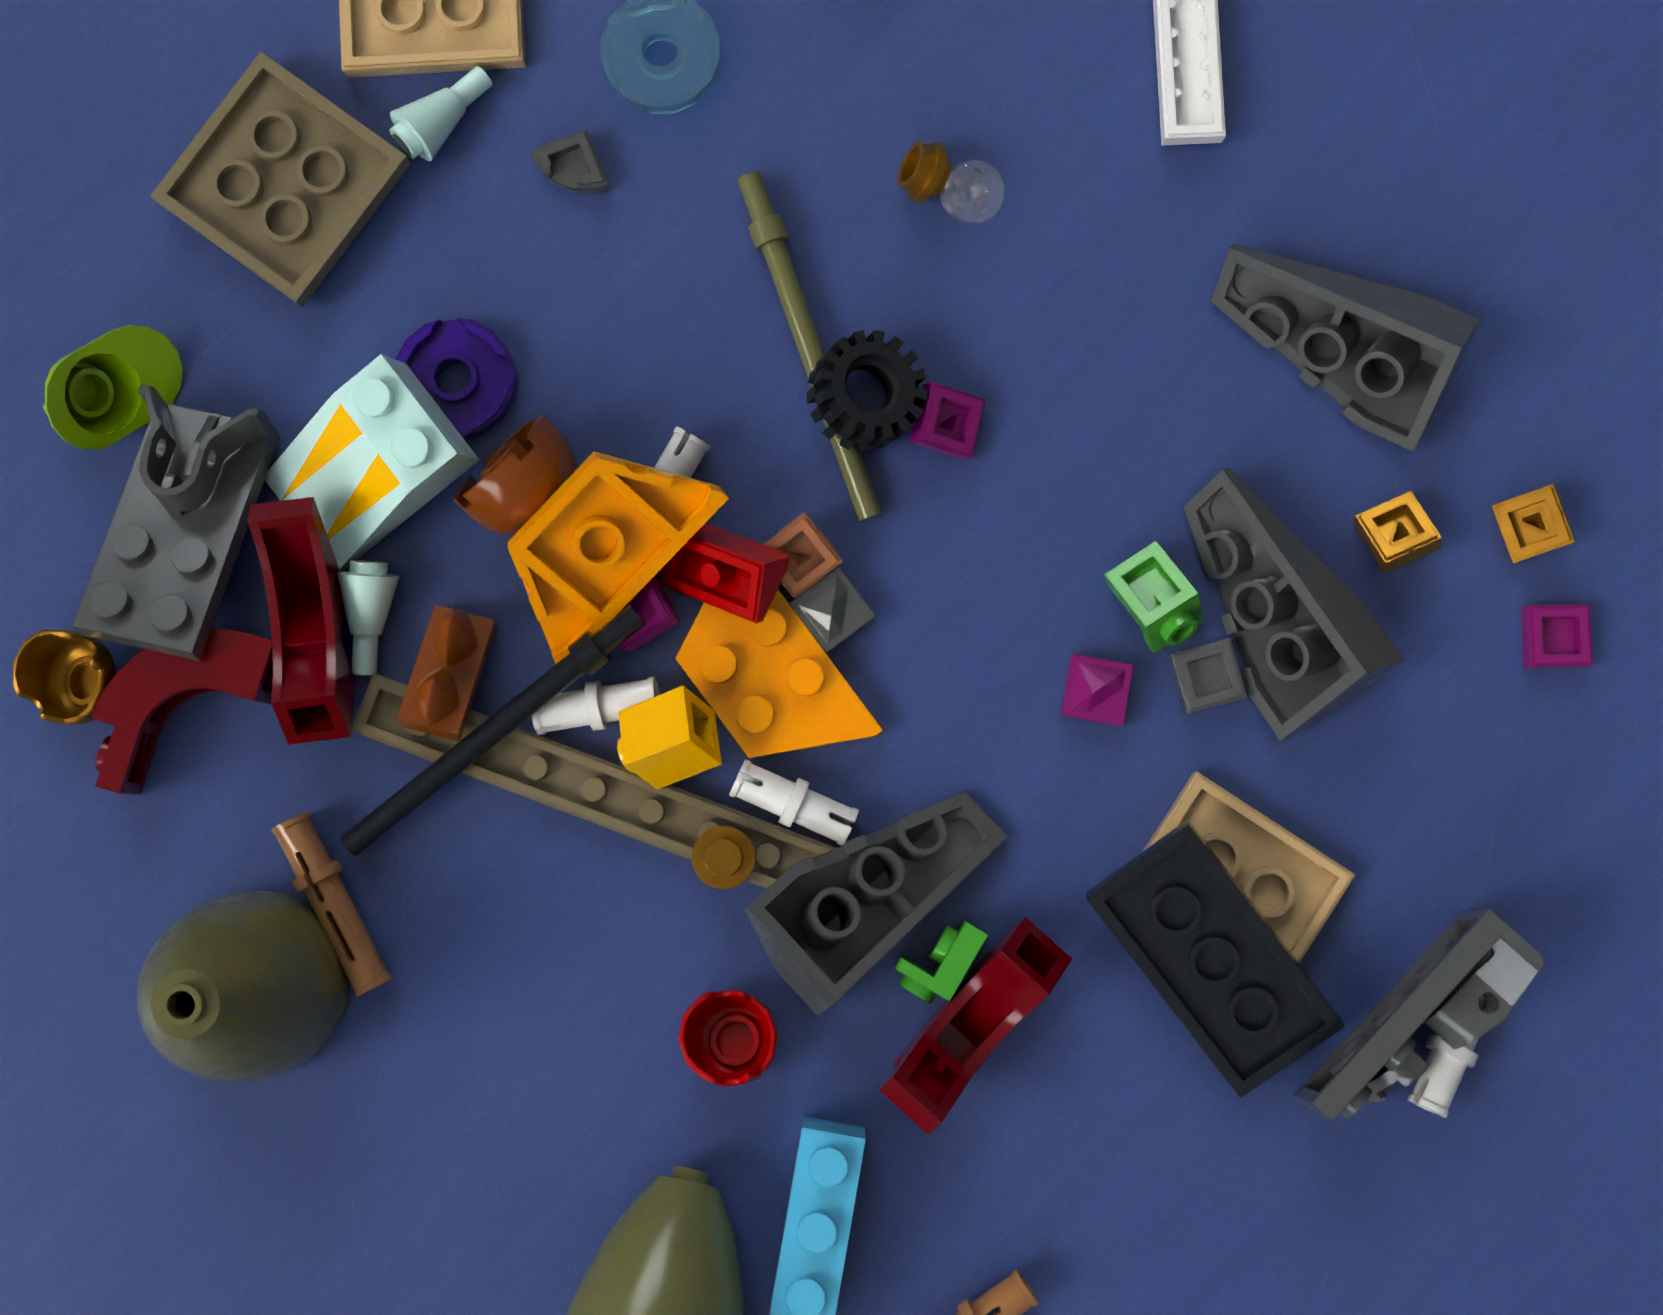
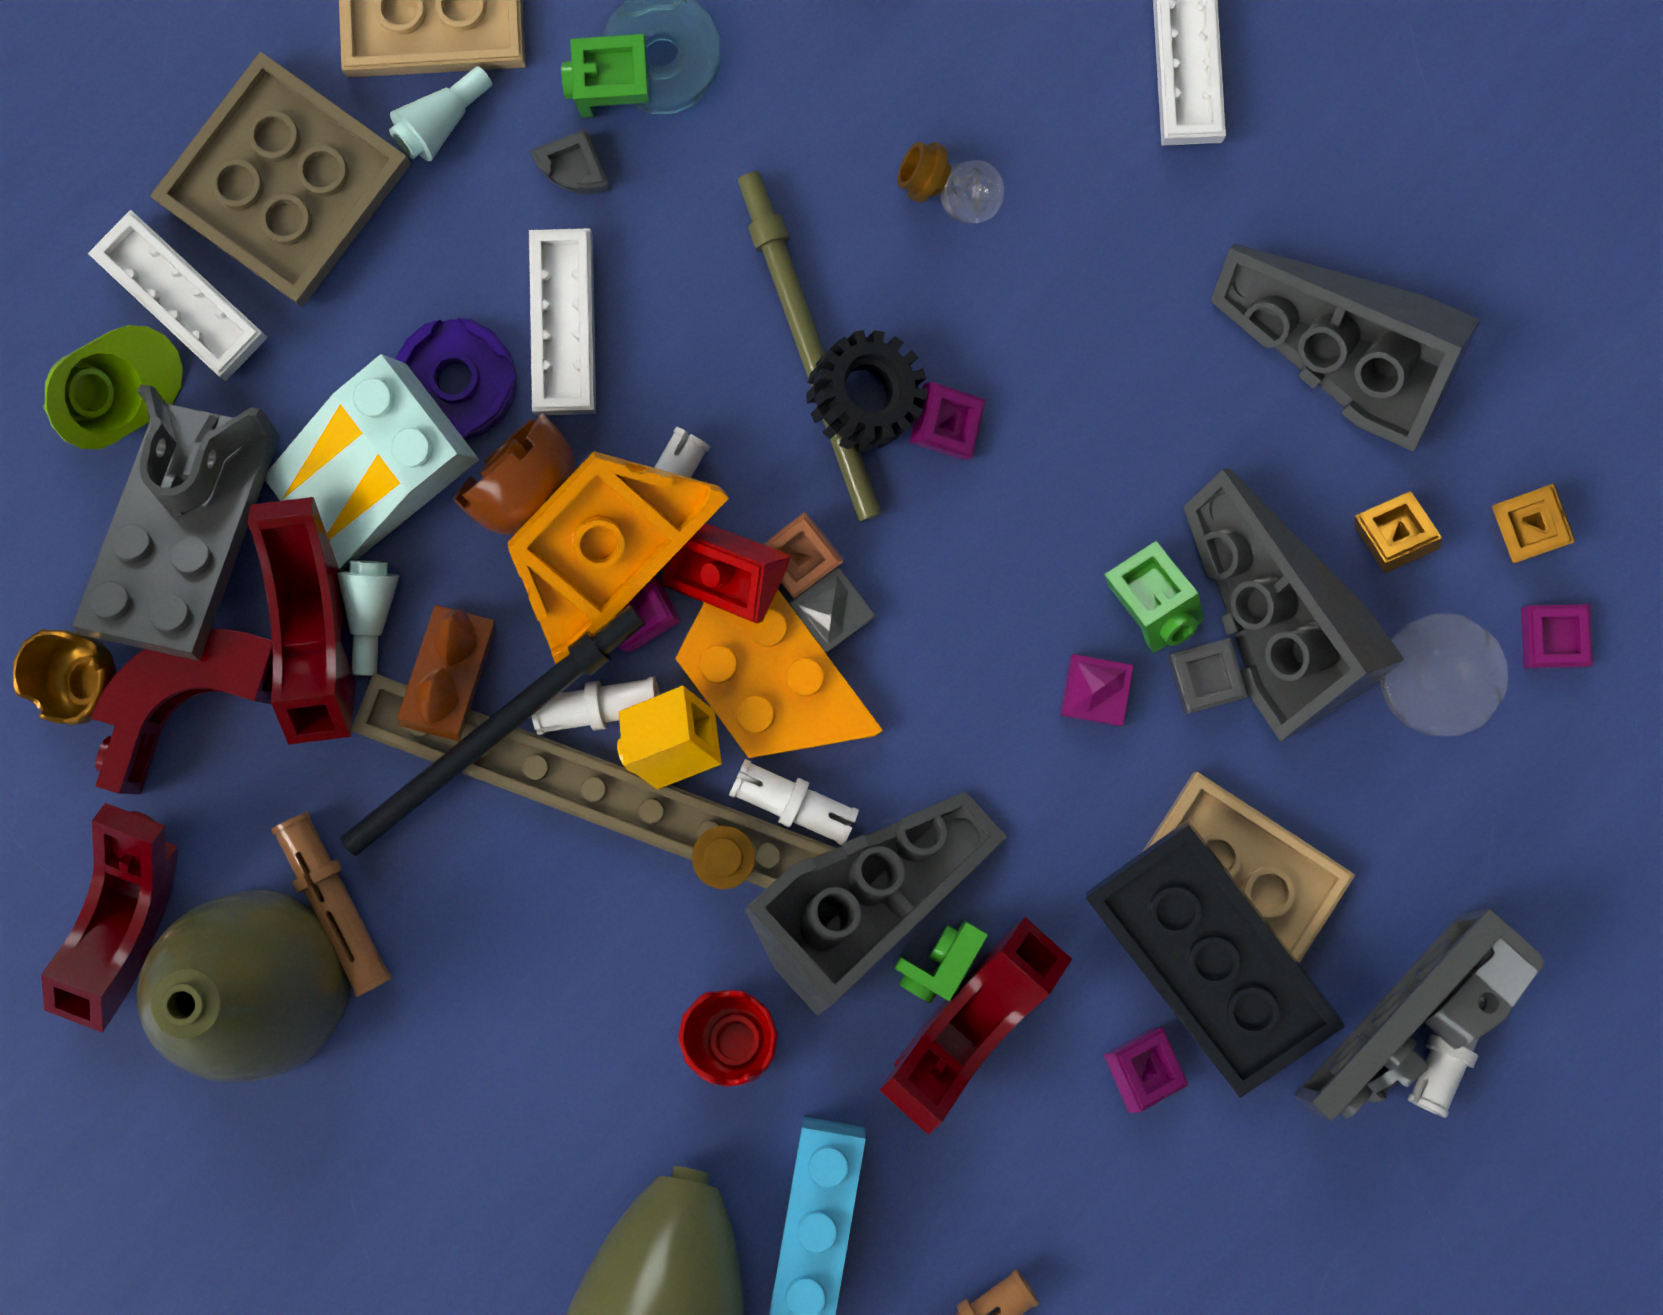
none -> dark red arch [41,803,178,1033]
none -> white plate [88,210,268,381]
none -> white plate [529,228,596,416]
none -> bright green bracket [561,34,650,118]
none -> magenta tile [1103,1027,1188,1113]
none -> clear tile [1380,614,1508,737]

